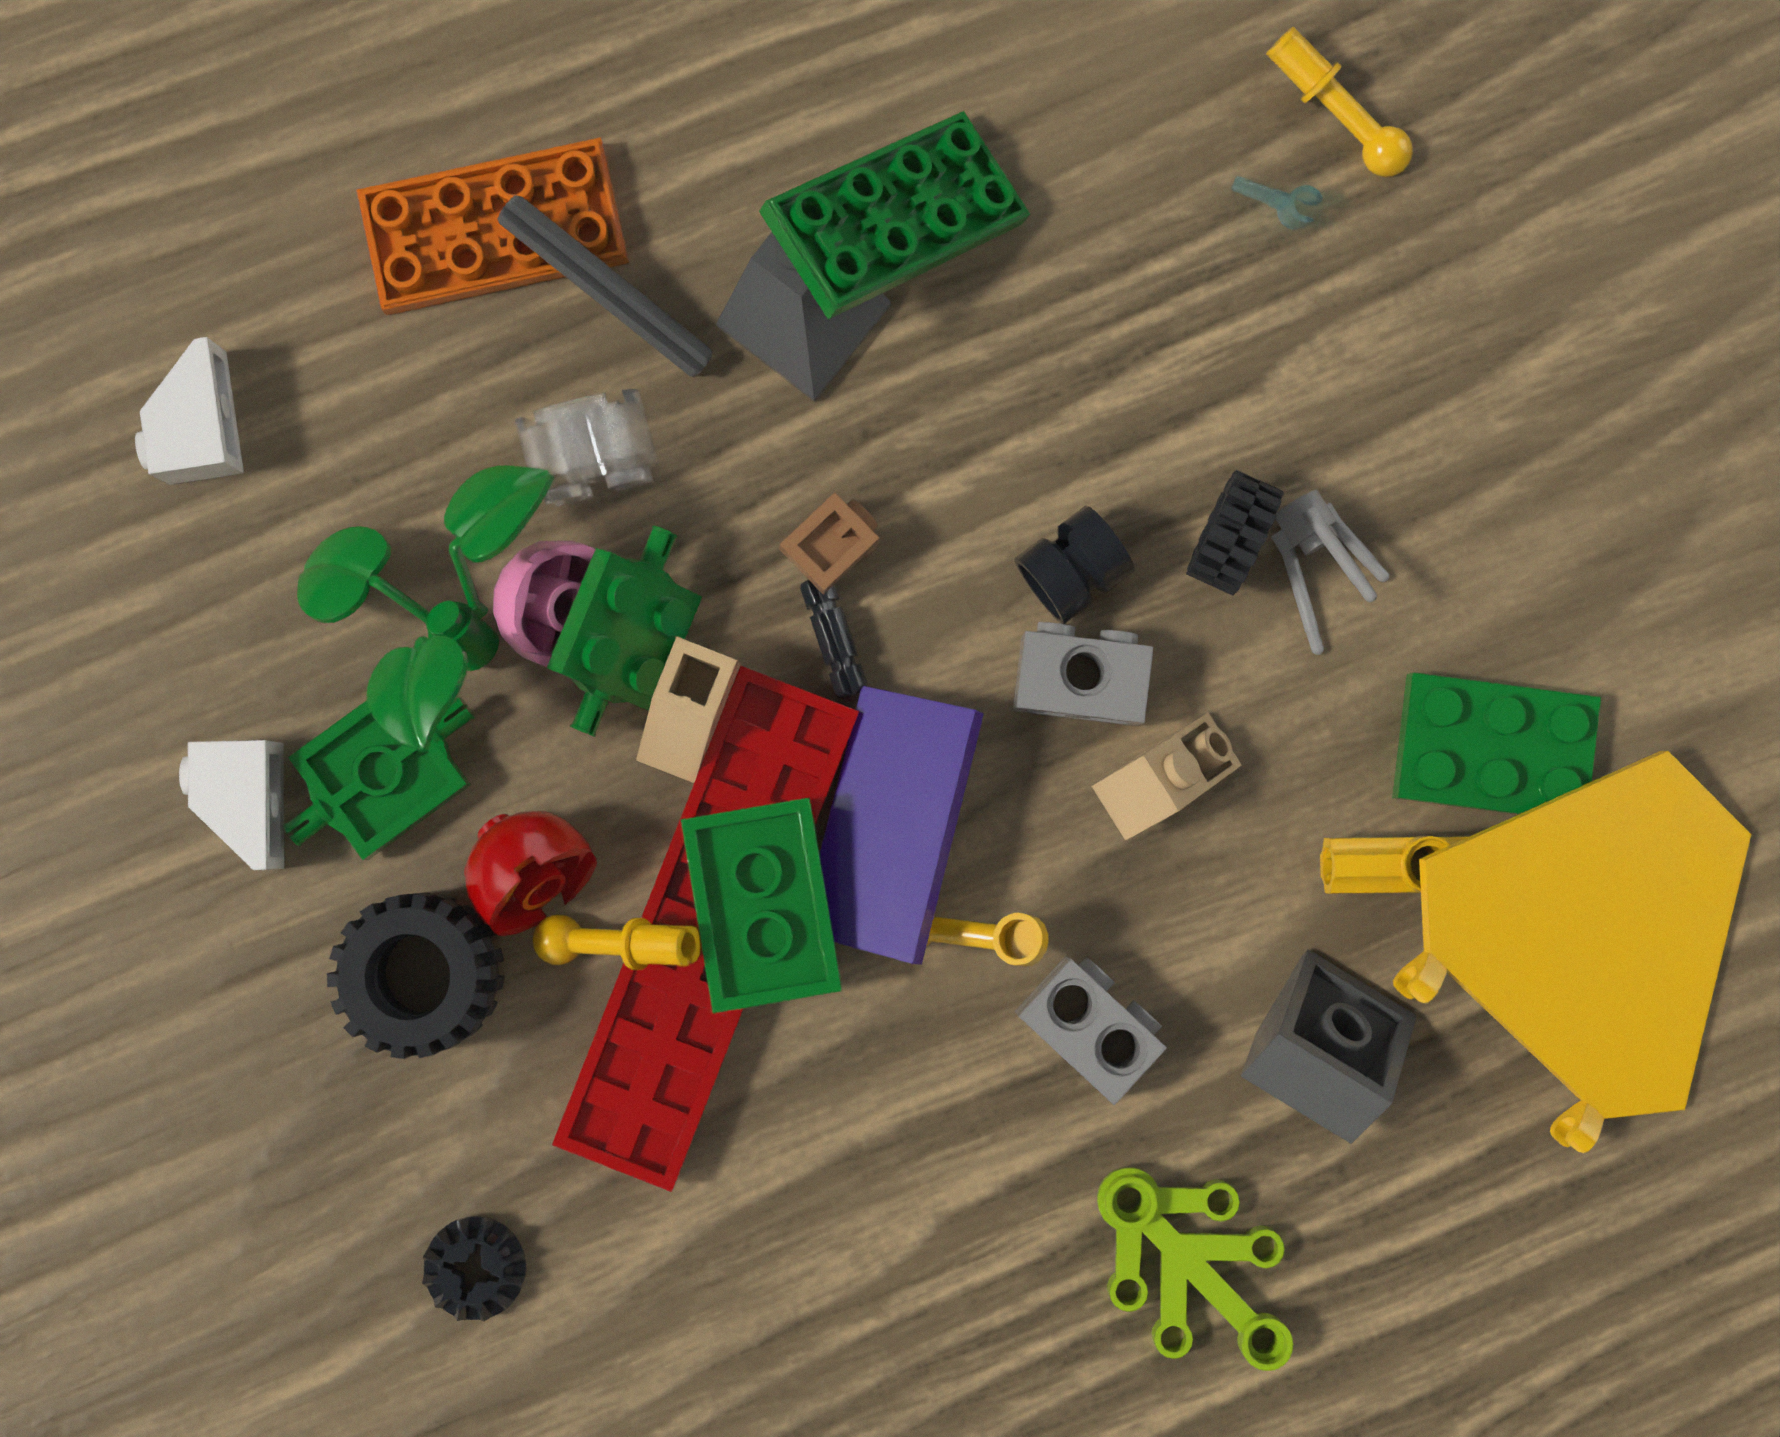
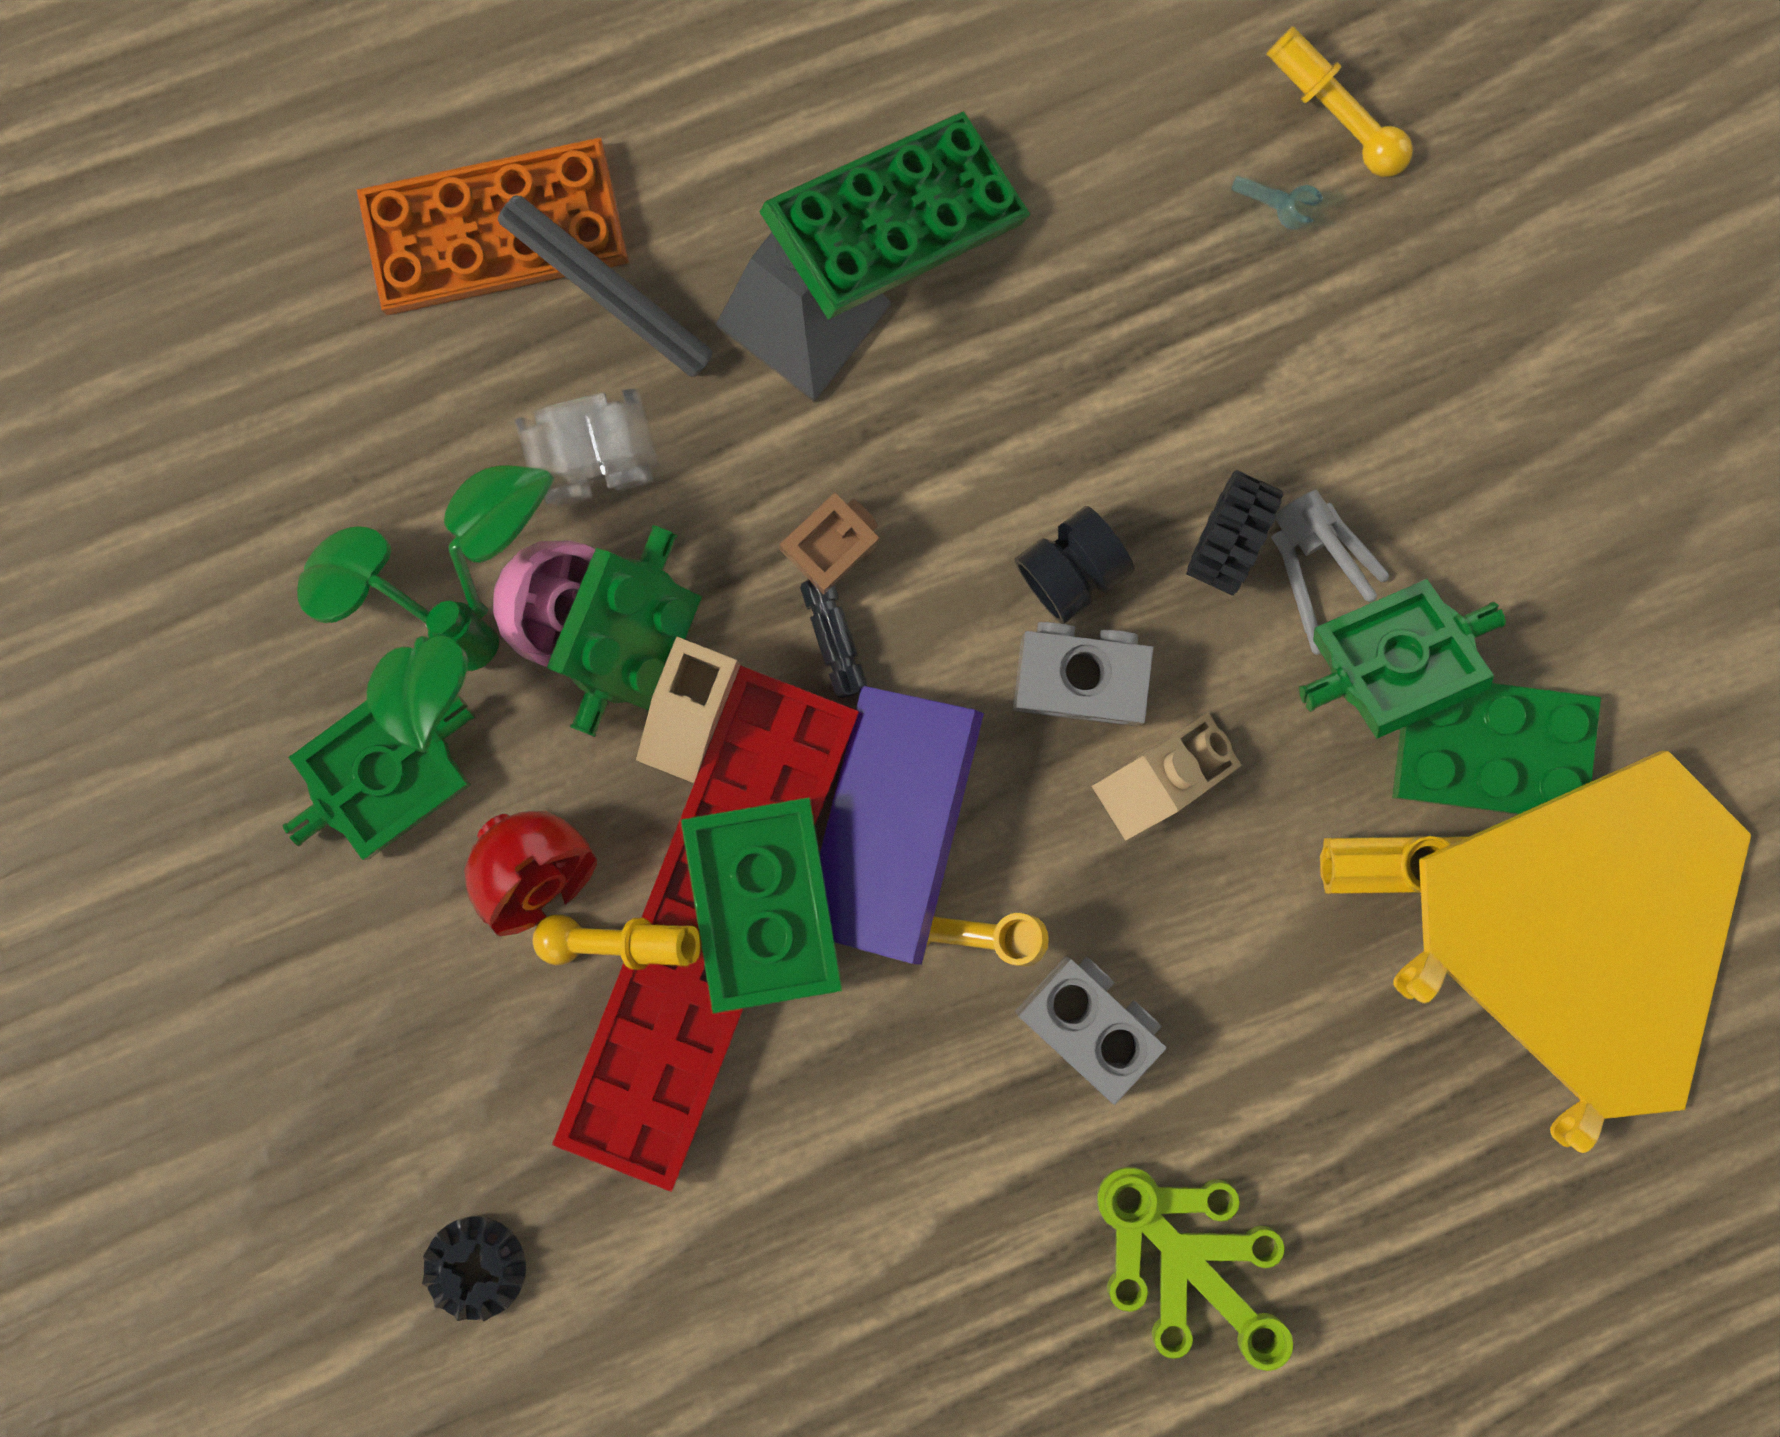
white slope [135,337,244,485] -> none
white slope [179,740,284,870] -> none
black tyre [327,893,505,1059] -> none
dark grey slope [1241,949,1417,1144] -> none
none -> green plate [1299,579,1506,739]

